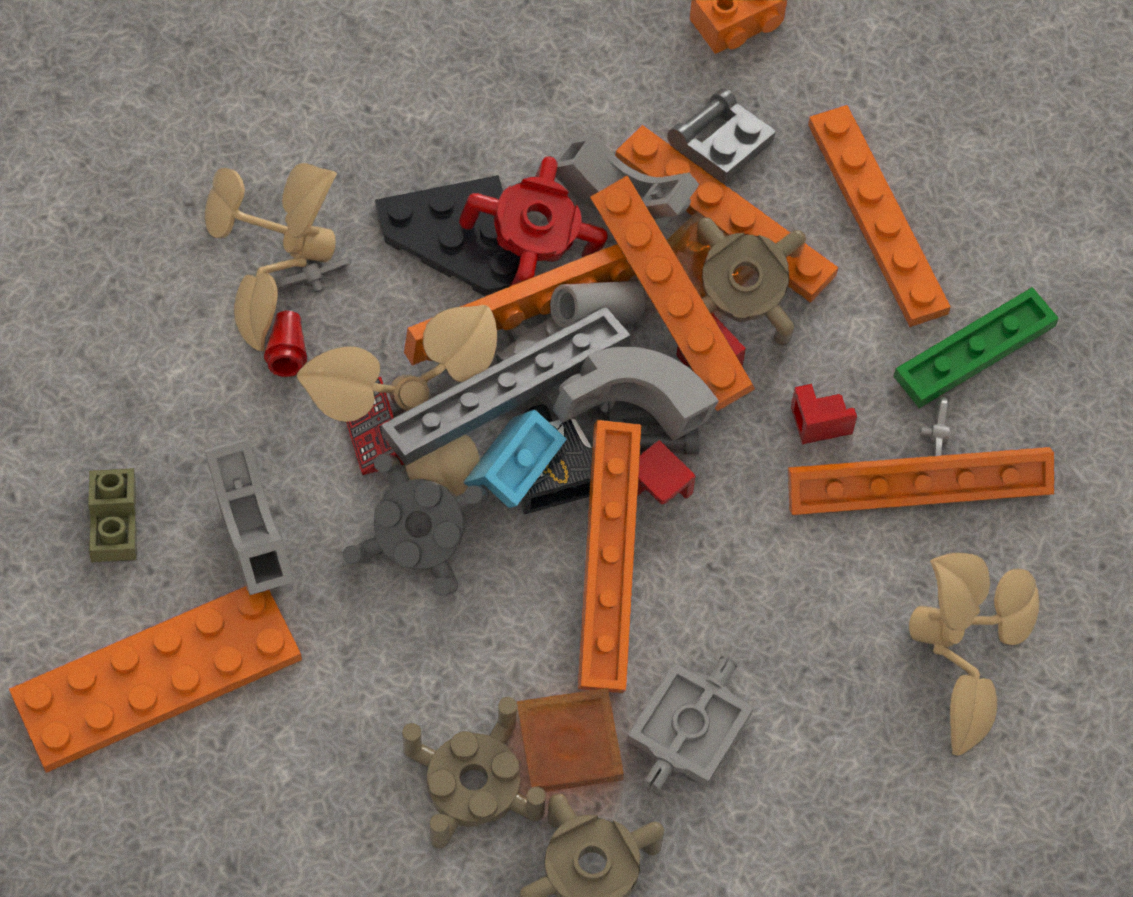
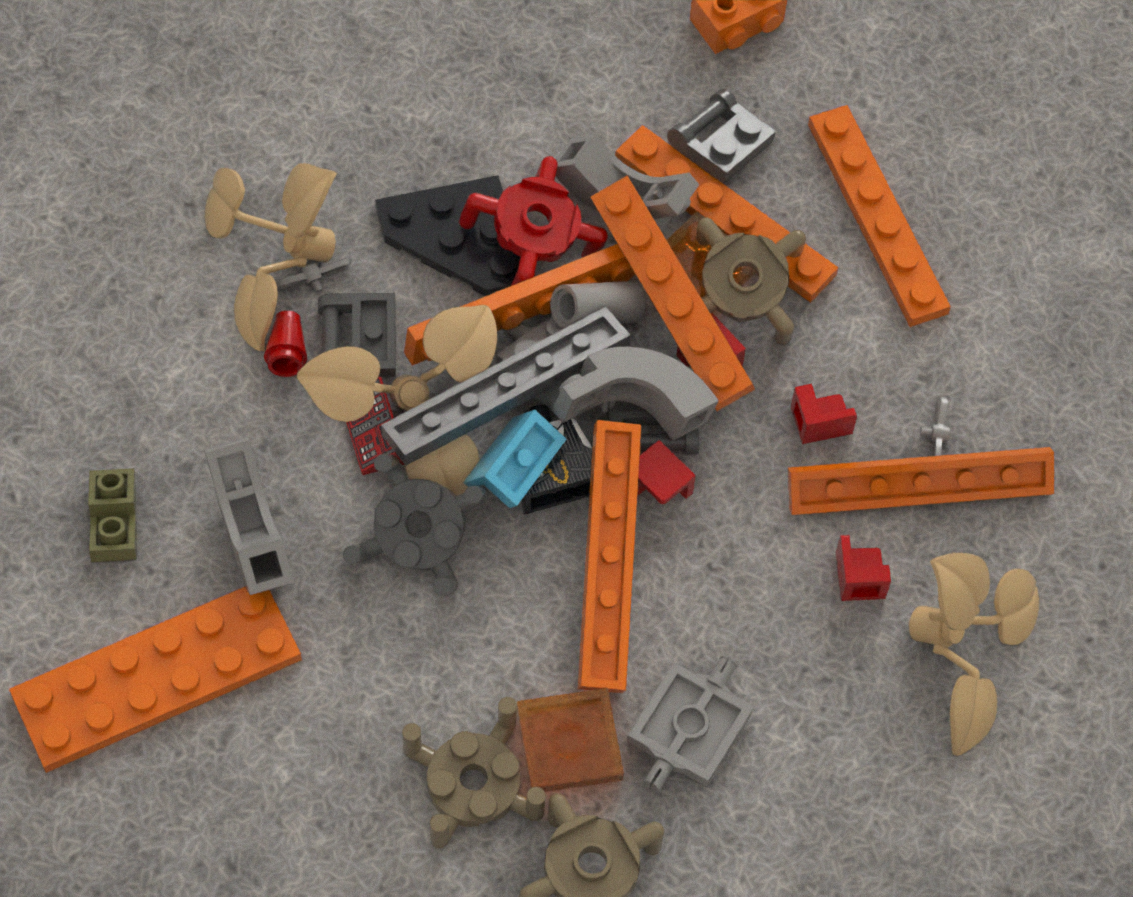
green plate [893,287,1059,409] -> none
none -> dark grey plate [318,293,396,377]
none -> red panel [836,535,891,601]

